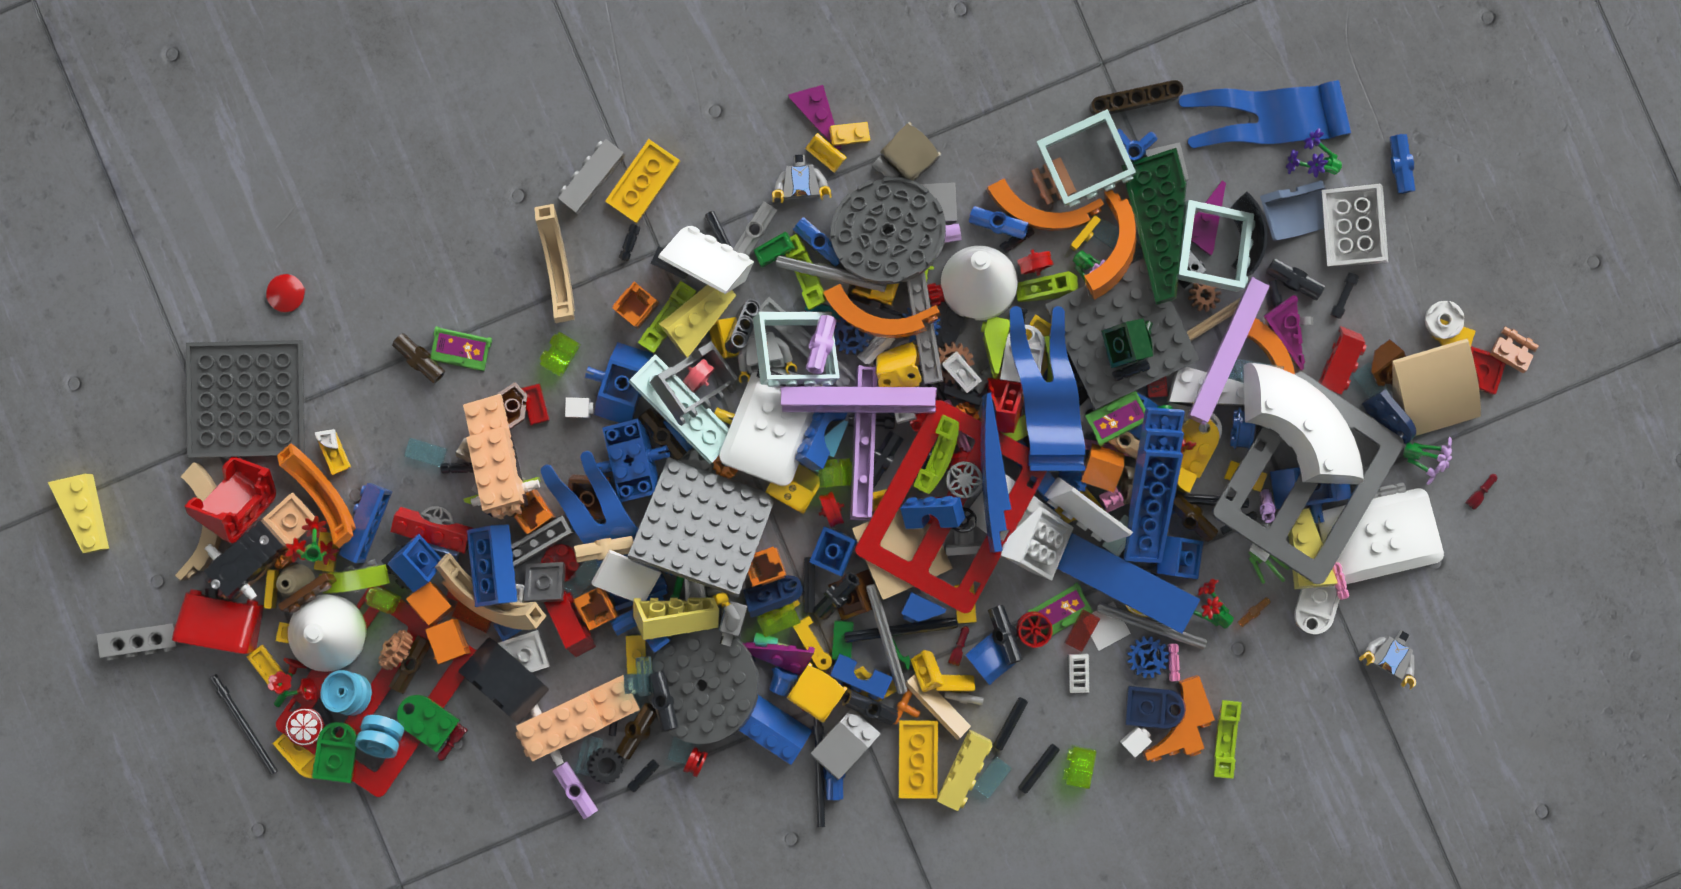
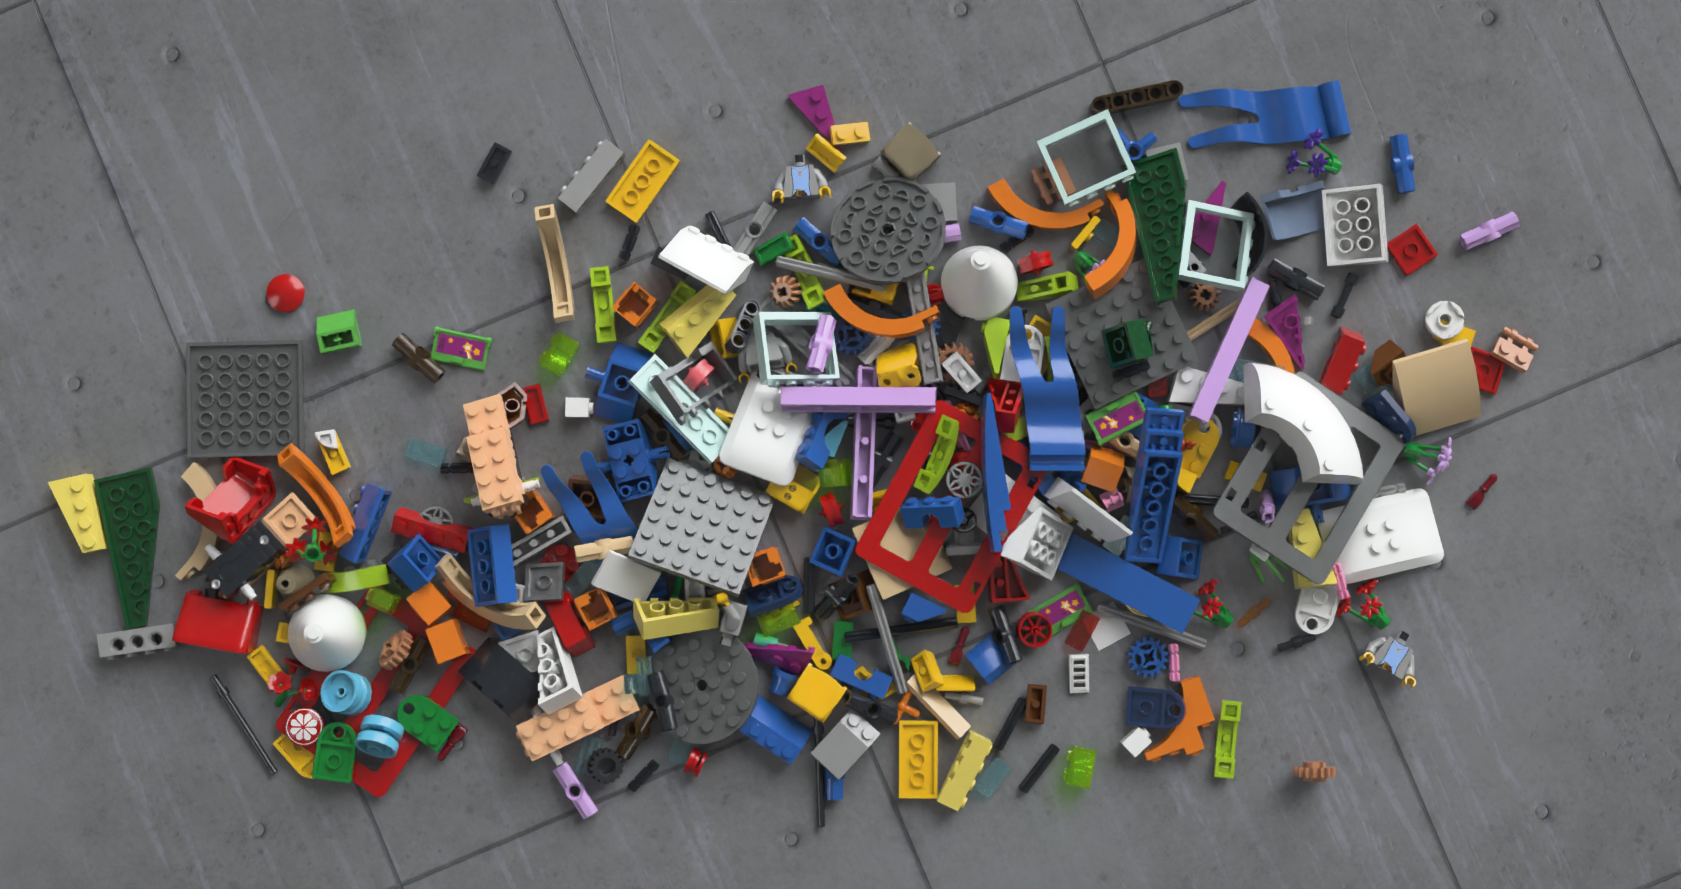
none -> dark green wing [94,467,160,630]
none -> bright green slope [316,309,363,355]
none -> black plate [477,142,512,185]
none -> white wedge [537,626,583,715]
none -> lime slope [590,266,617,344]
none -> nougat gear [769,275,802,308]
none -> red wedge [987,556,1031,603]
none -> reddish brown slope [1025,684,1047,724]
none -> black bar [1277,634,1316,652]
none -> nougat gear [1293,761,1336,782]
none -> red plant [1335,579,1390,630]
none -> red tile [1387,223,1438,277]
none -> lavender piece [1459,212,1520,250]

